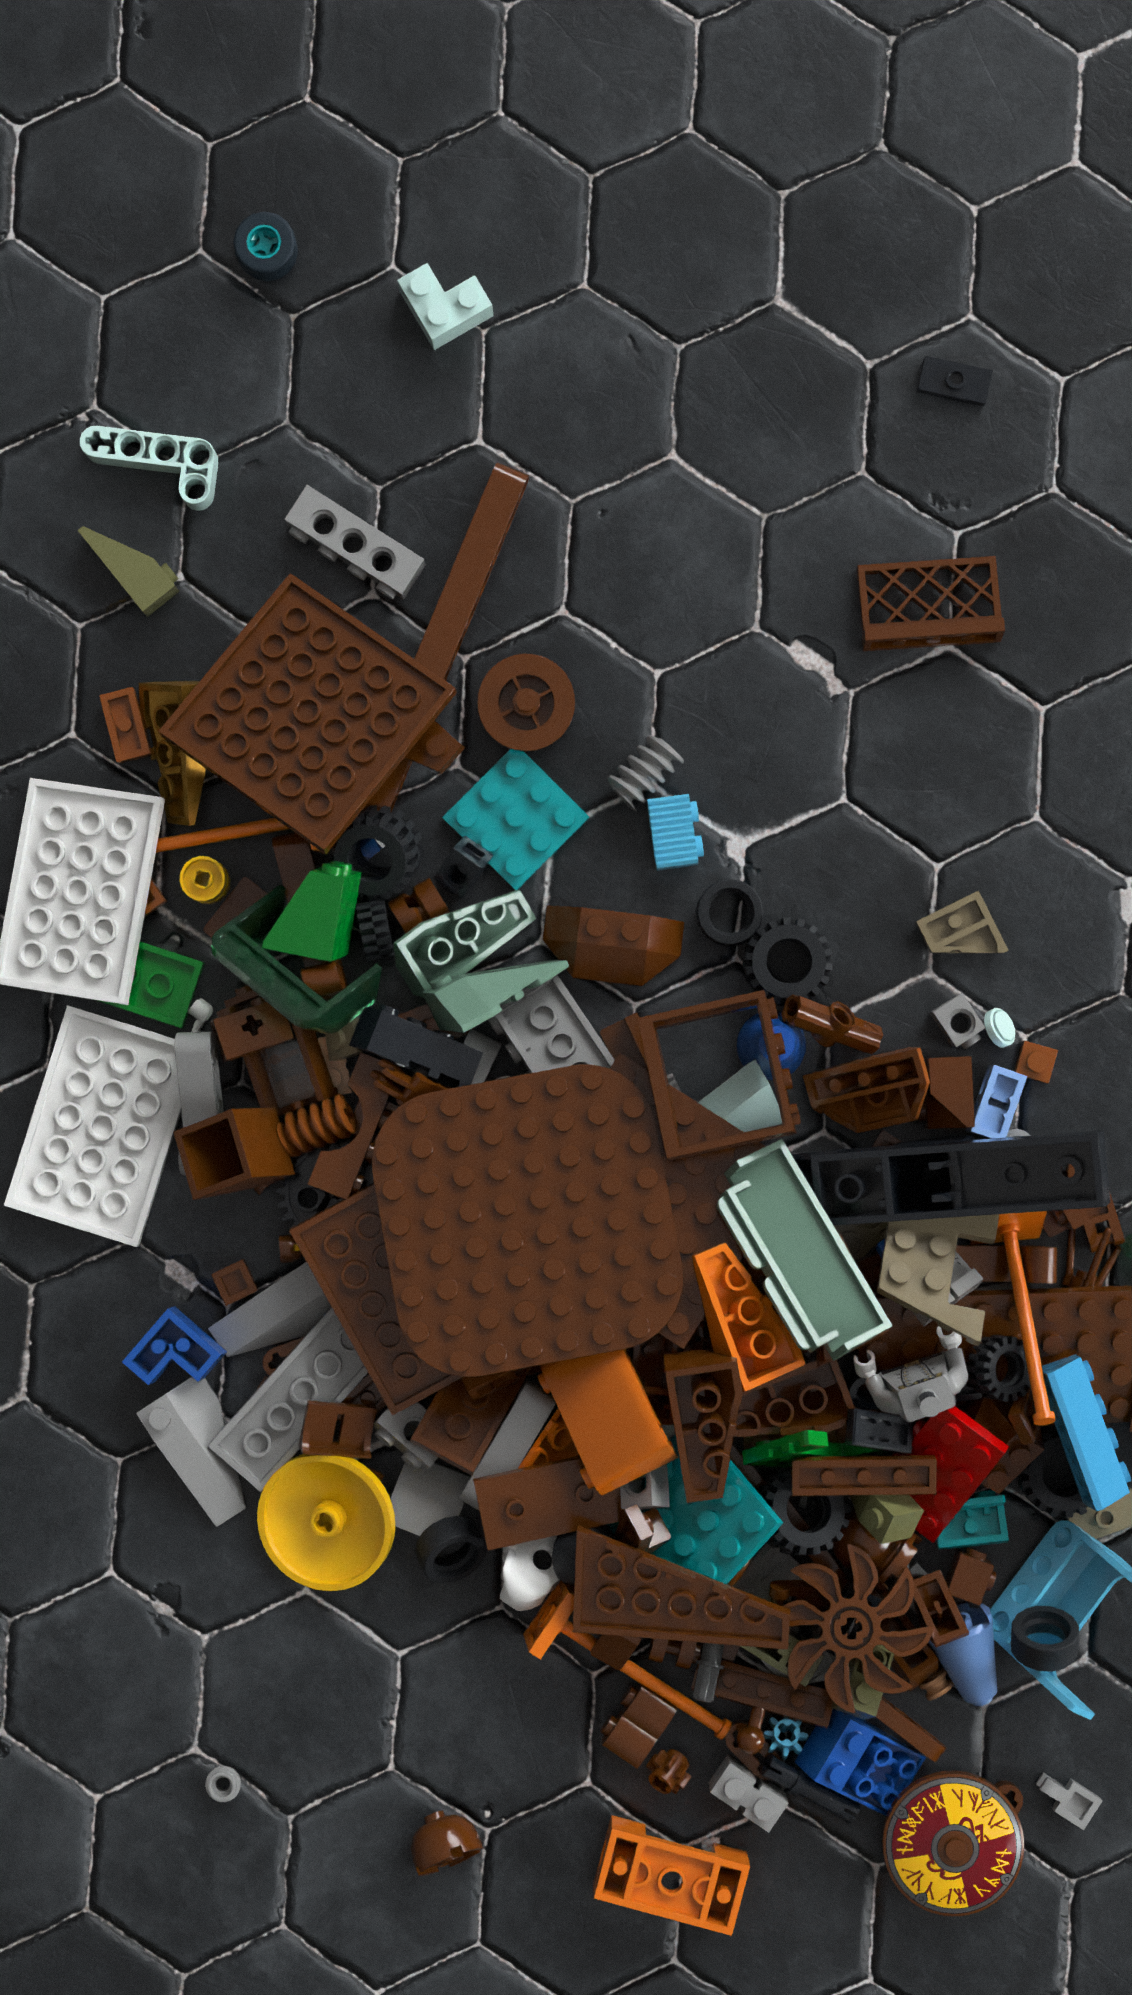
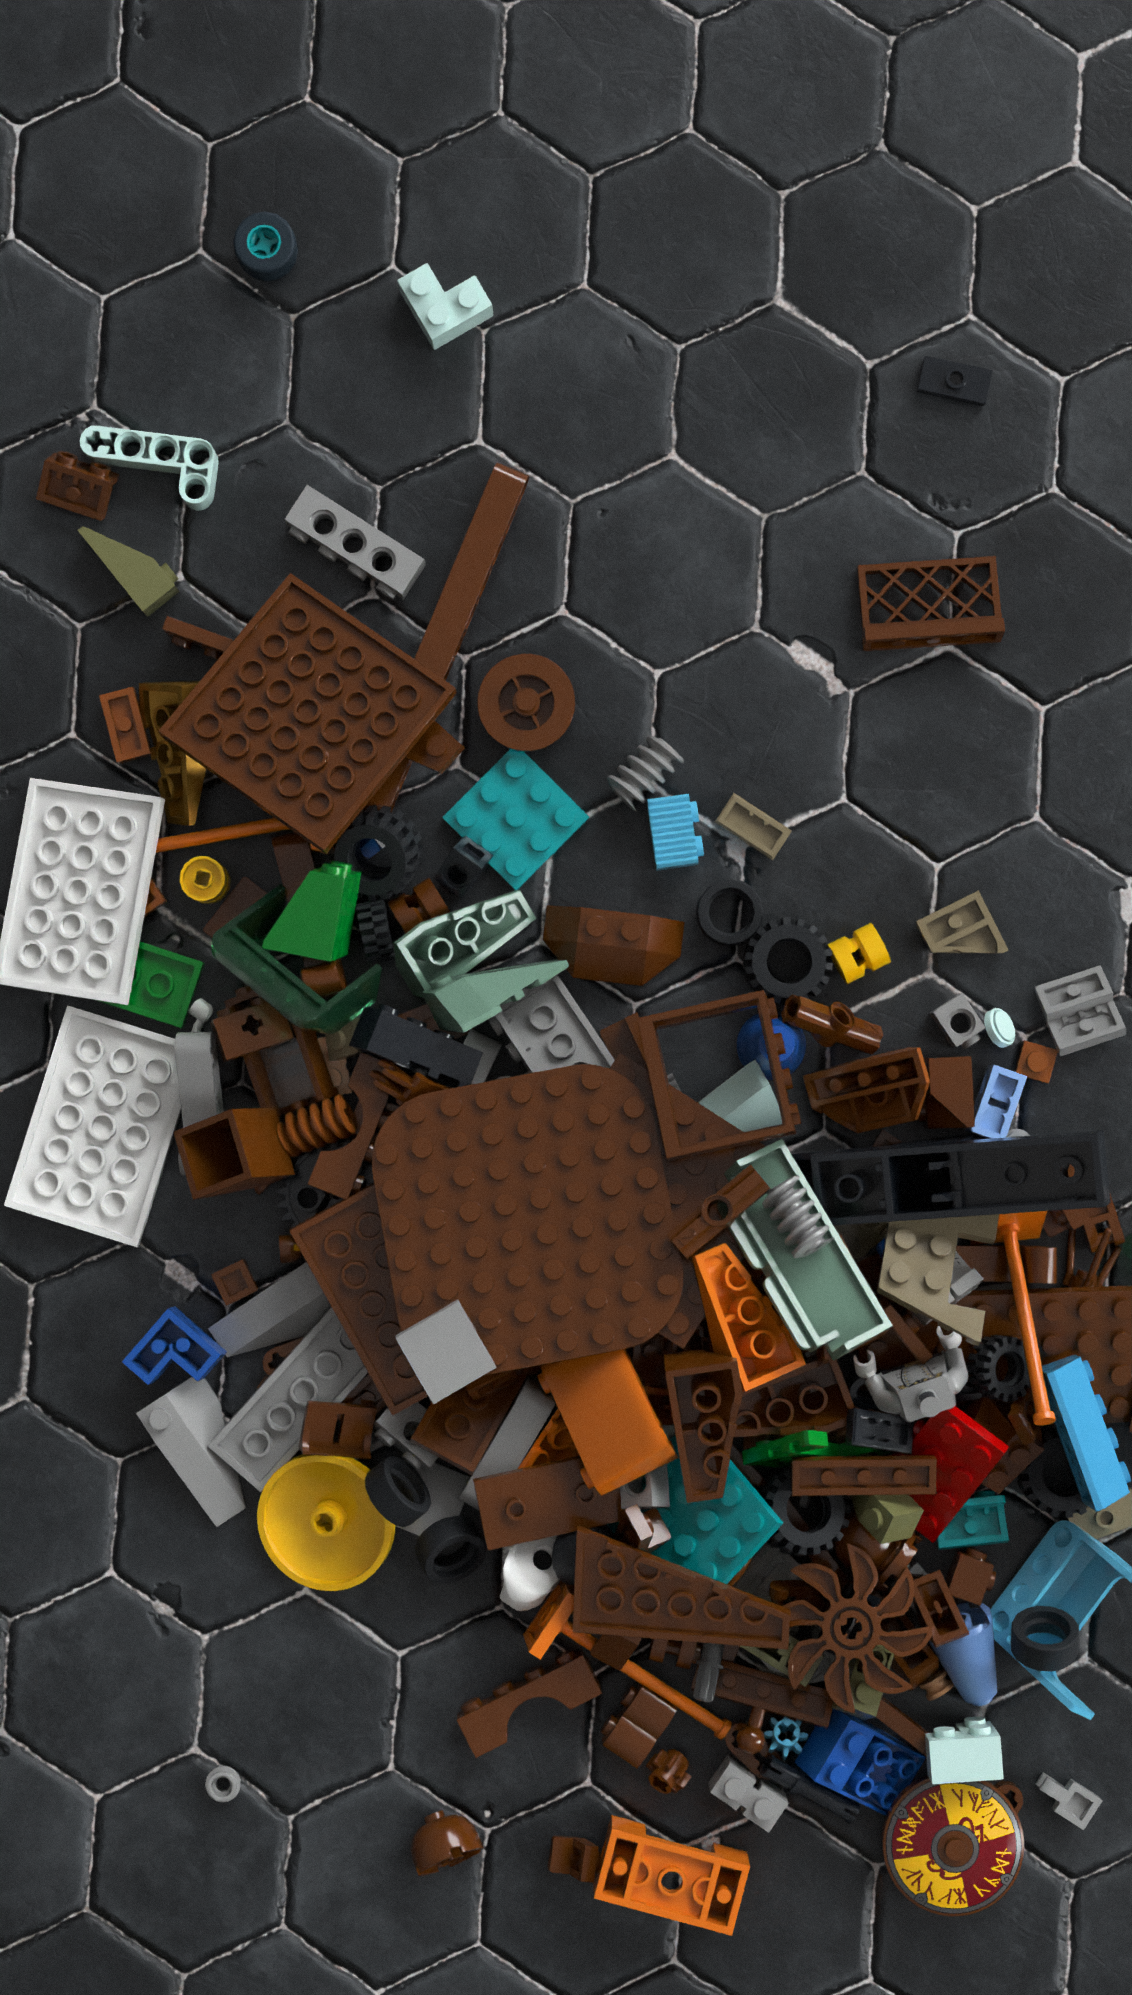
none -> reddish brown bracket [36,451,119,521]
none -> reddish brown plate [162,616,233,661]
none -> black tyre [365,1456,431,1527]
none -> light grey slope [395,1299,497,1404]
none -> reddish brown arch [457,1649,602,1758]
none -> reddish brown bracket [548,1836,601,1883]
none -> reddish brown piece [667,1164,771,1259]
none -> dark tan plate [714,793,792,861]
none -> light grey piece [762,1175,835,1258]
none -> yellow wheel [827,923,891,985]
none -> reddish brown plate [877,1295,933,1364]
none -> light aqua brick [925,1717,1004,1784]
none -> light grey slope [1035,965,1126,1056]

